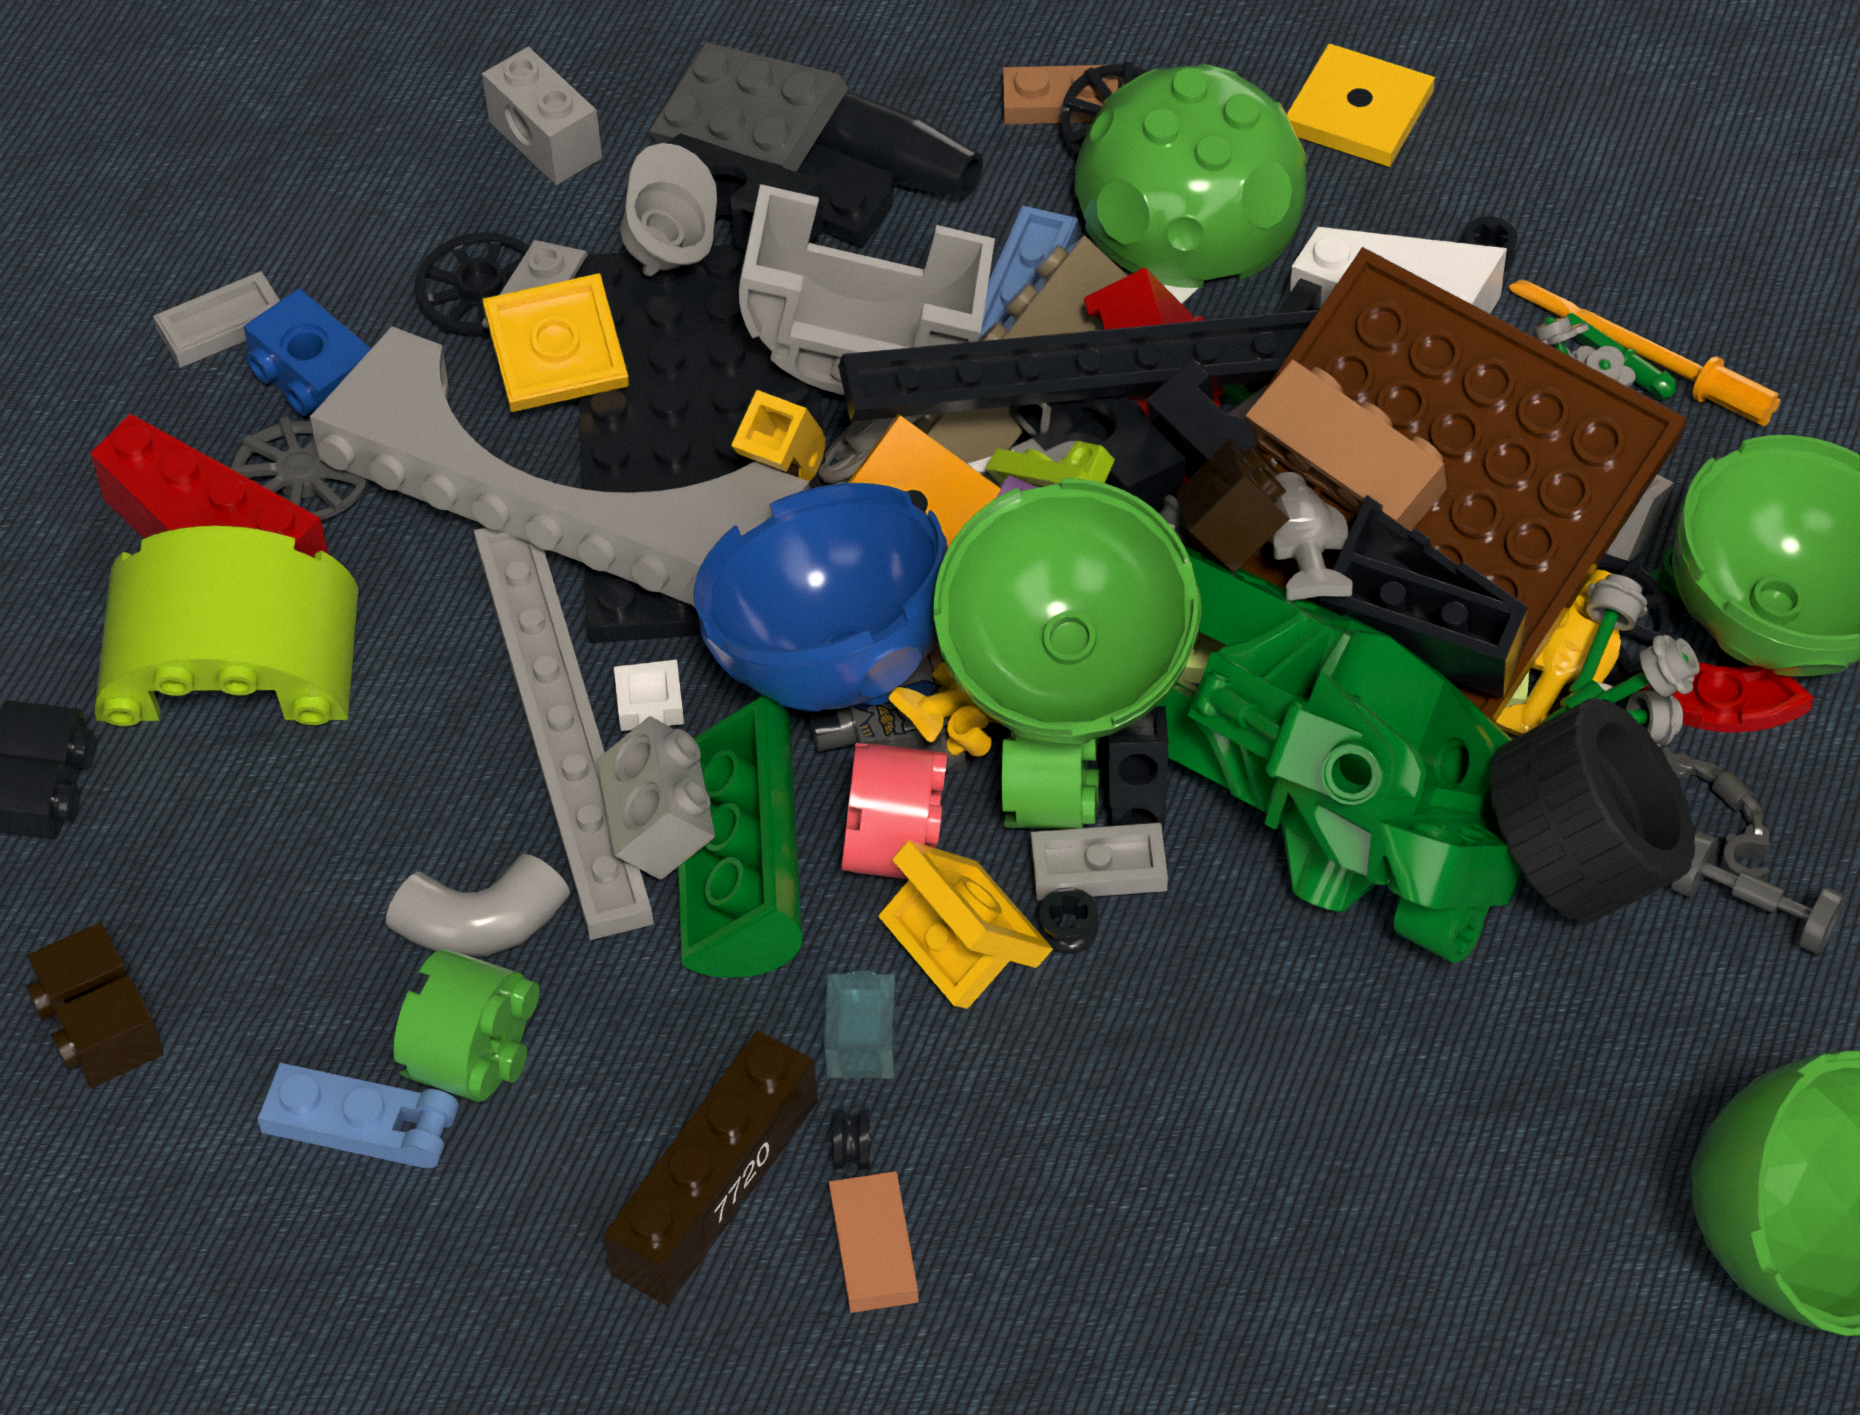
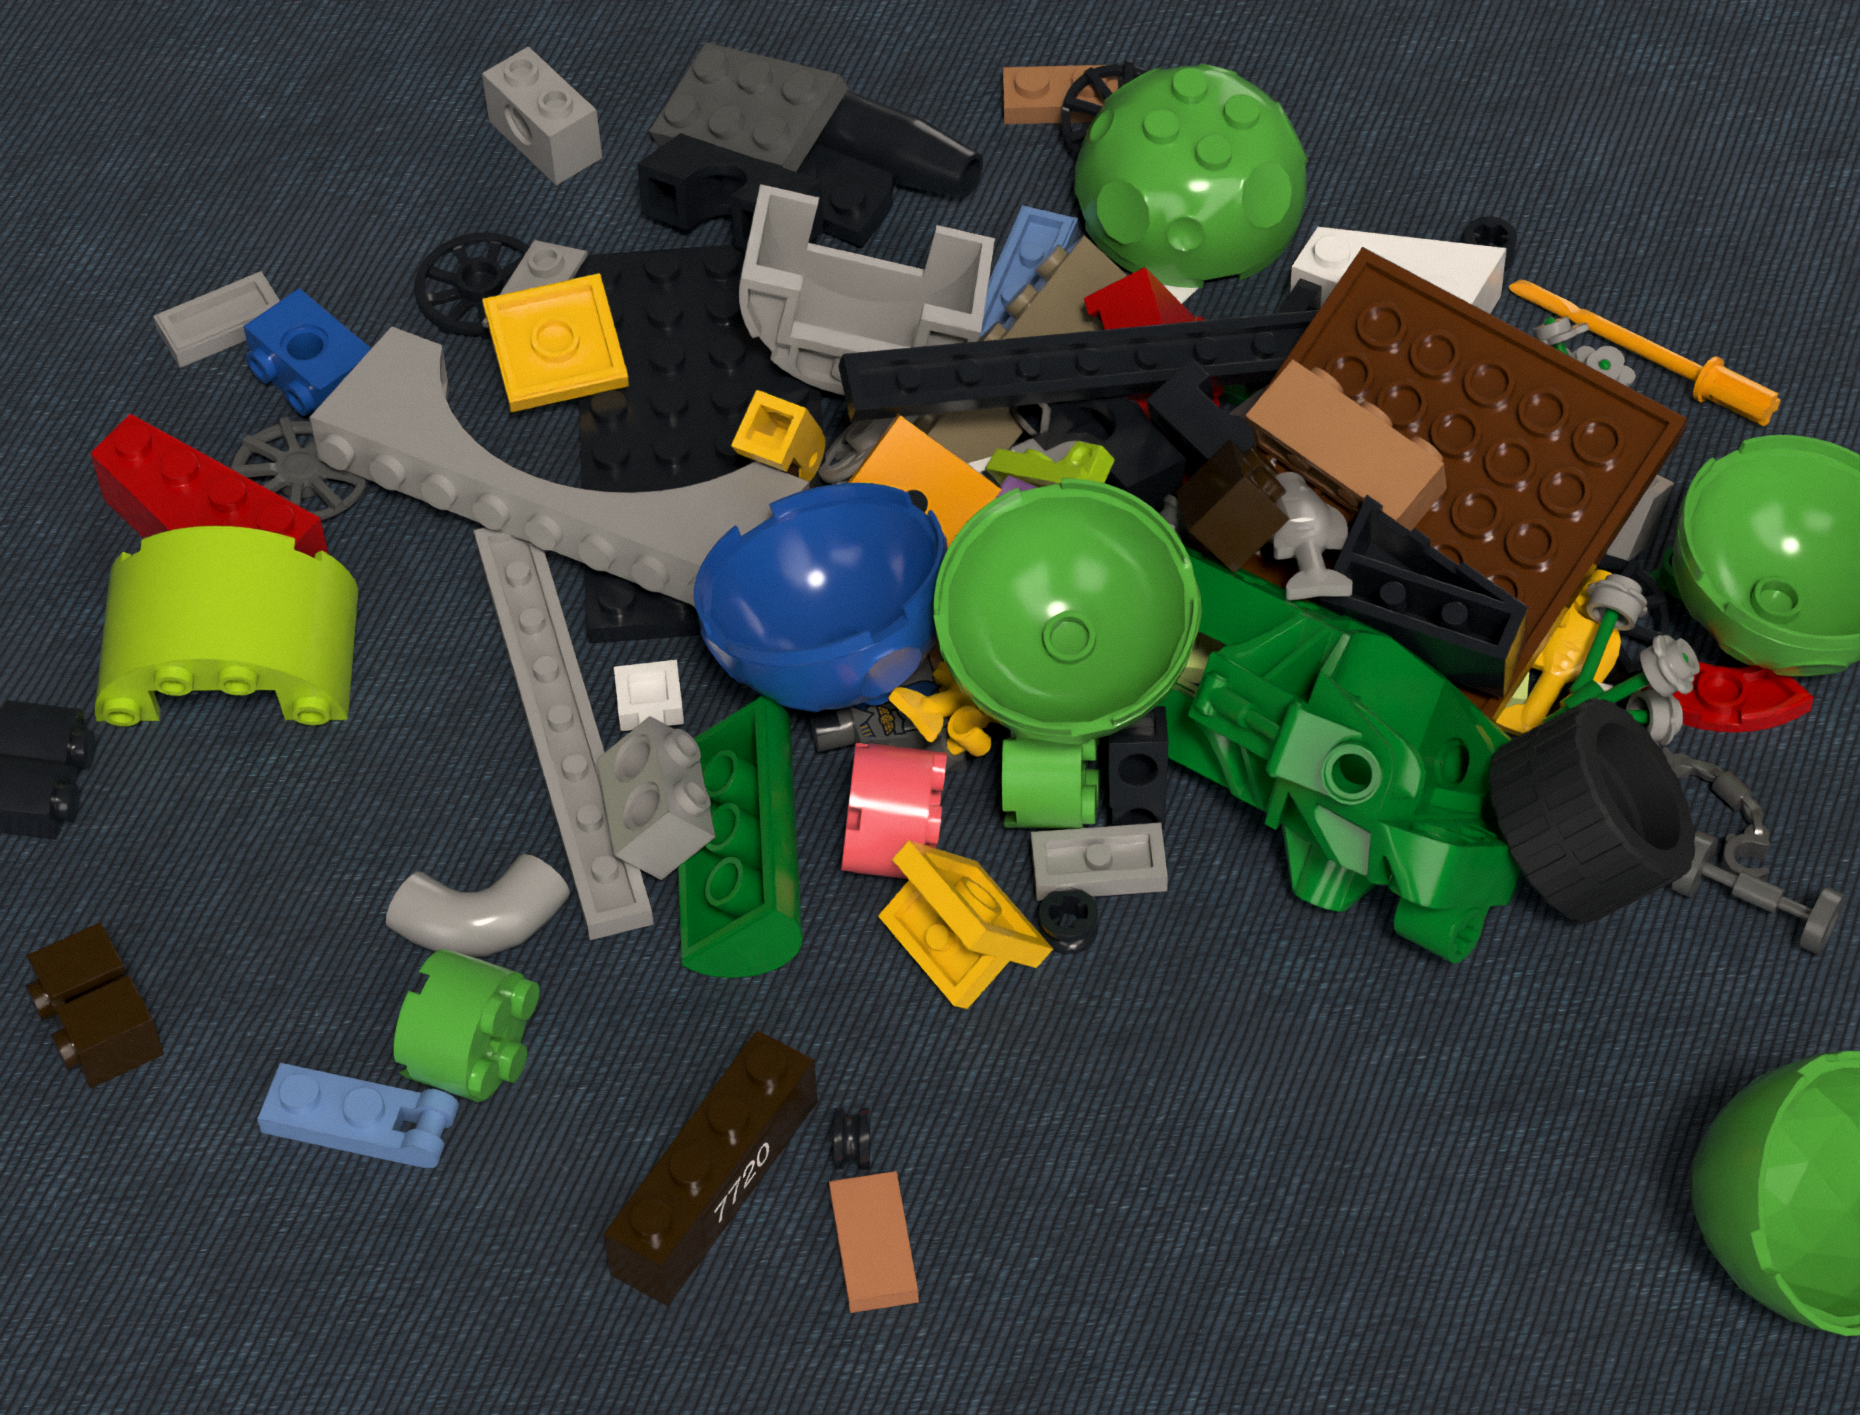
light grey piece [620,143,717,276] -> none
clear light blue brick [824,970,897,1079] -> none
yellow tile [1287,43,1435,167] -> none
green piece [1566,313,1676,400] -> none

